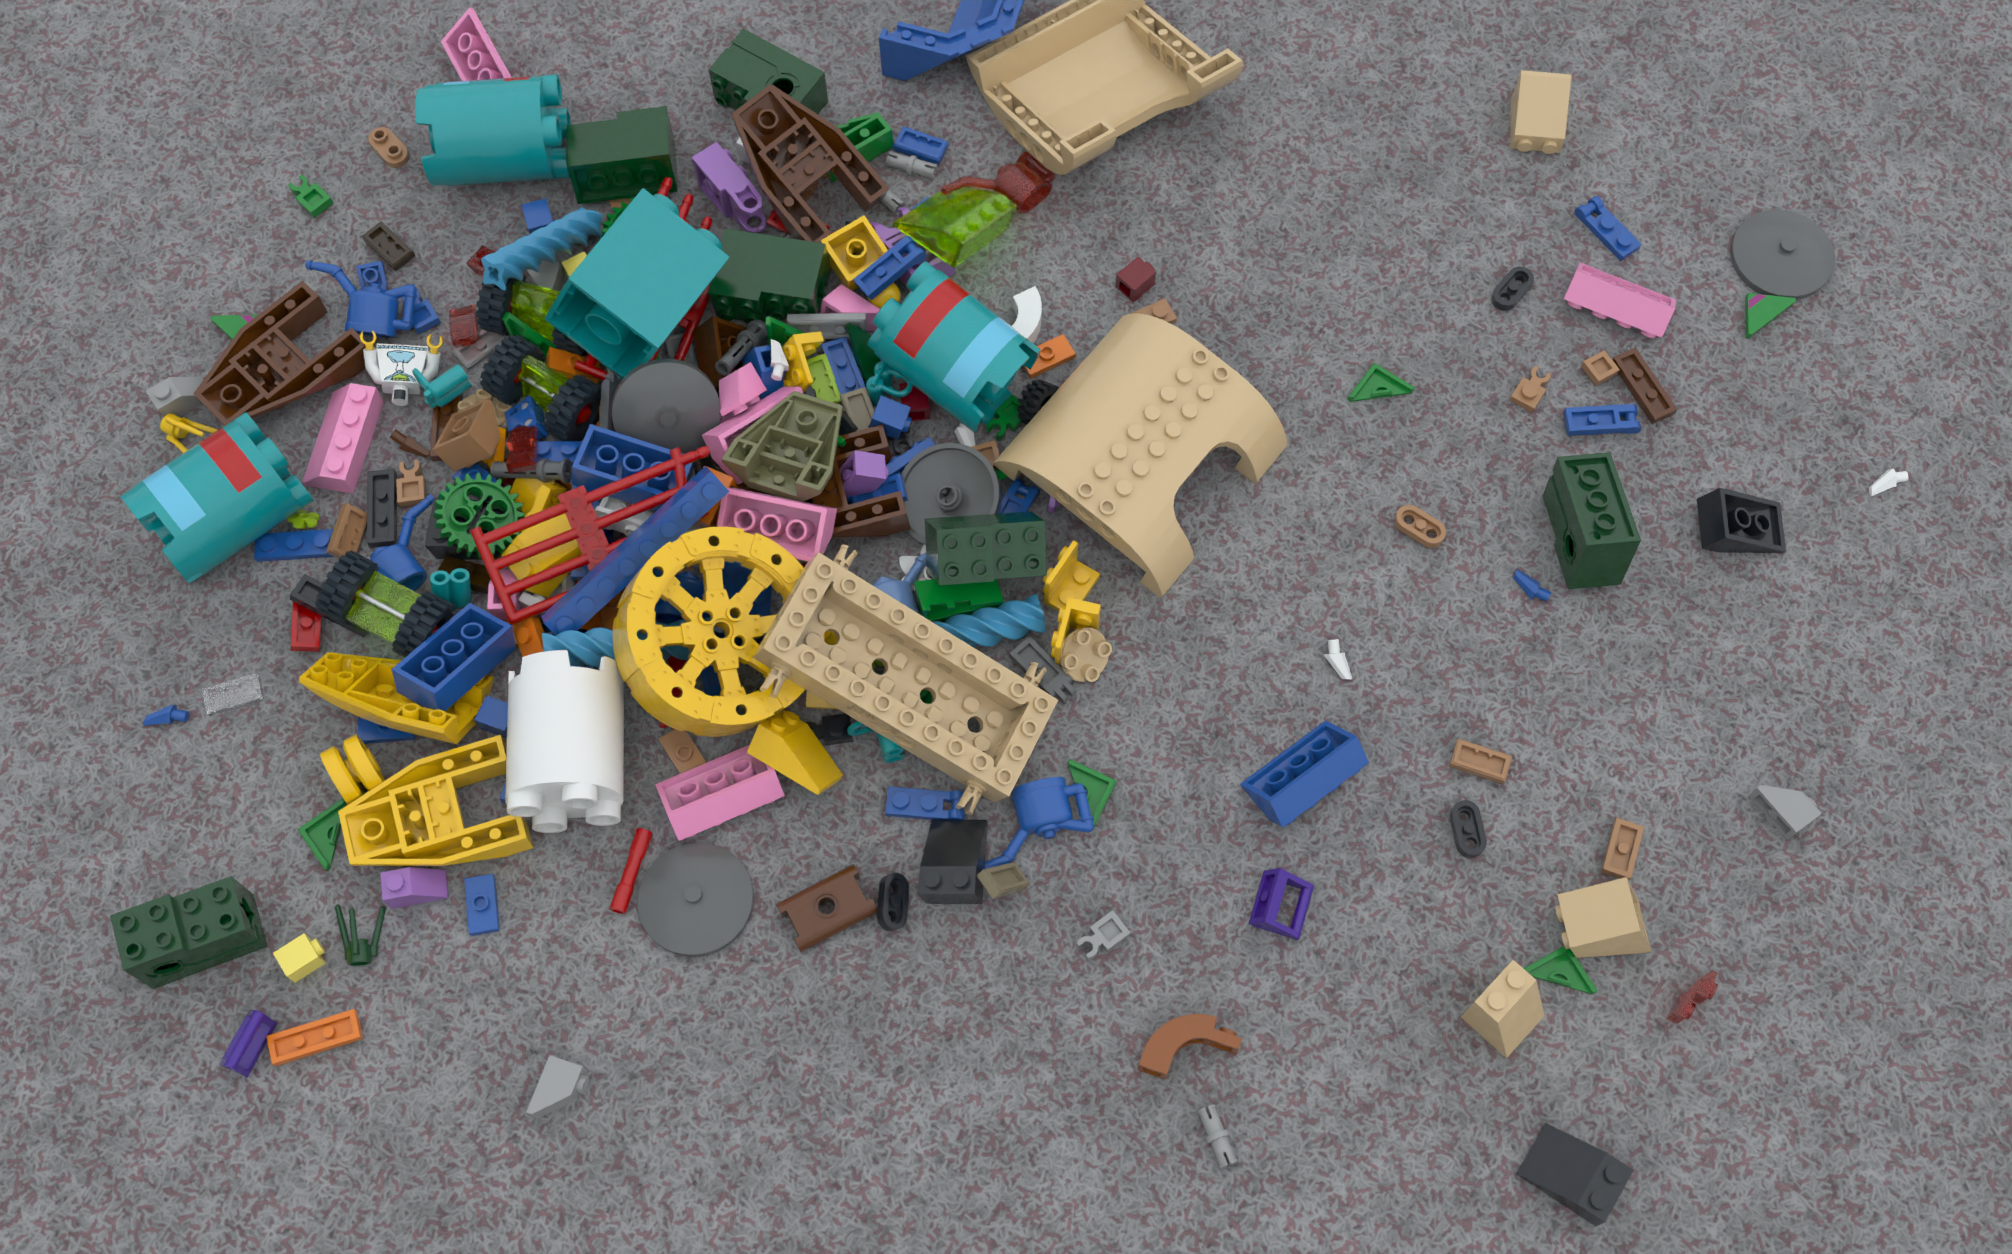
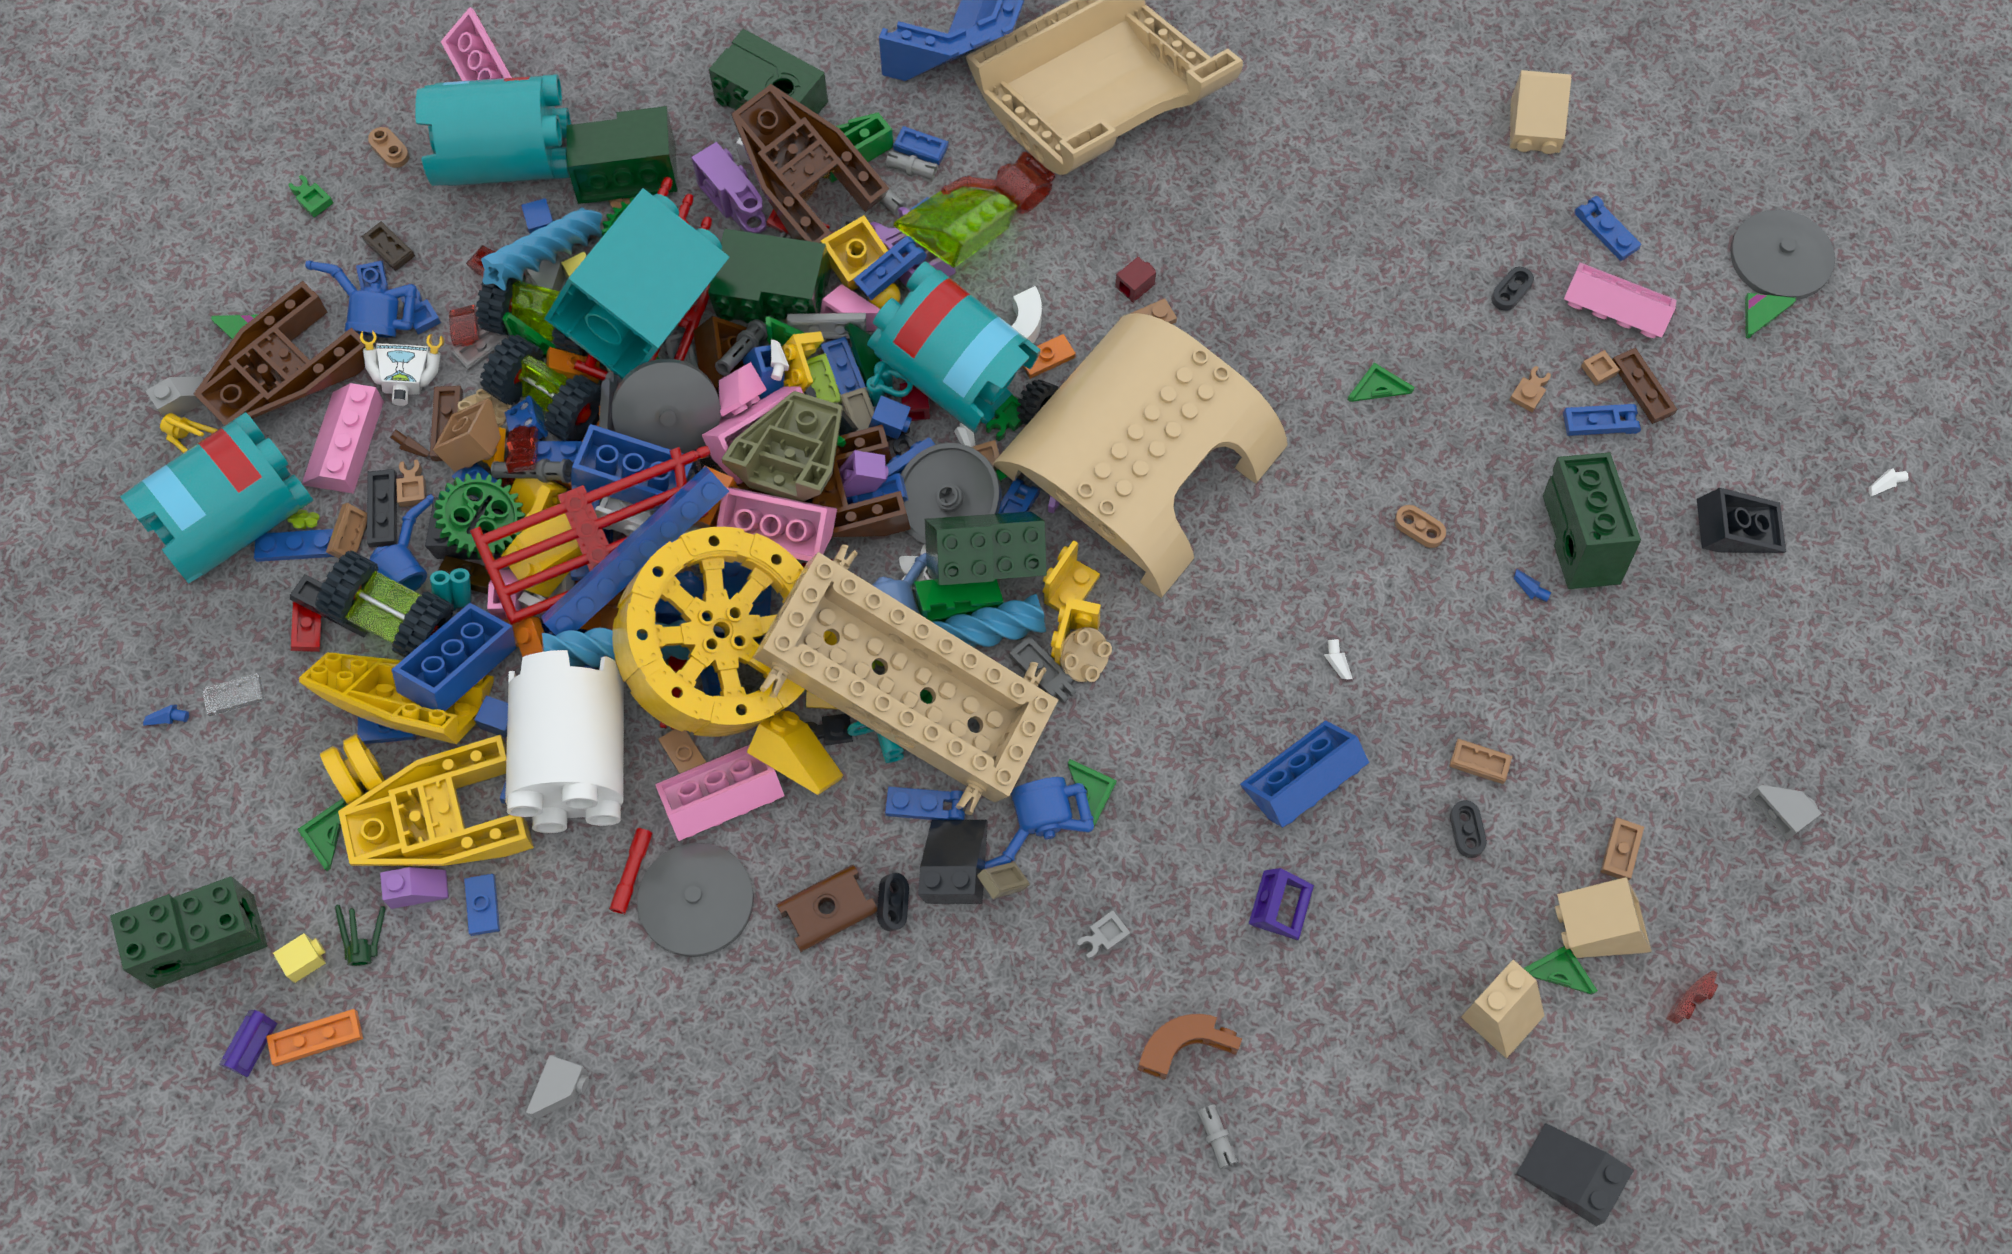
teal piece [412,364,472,408] -> none

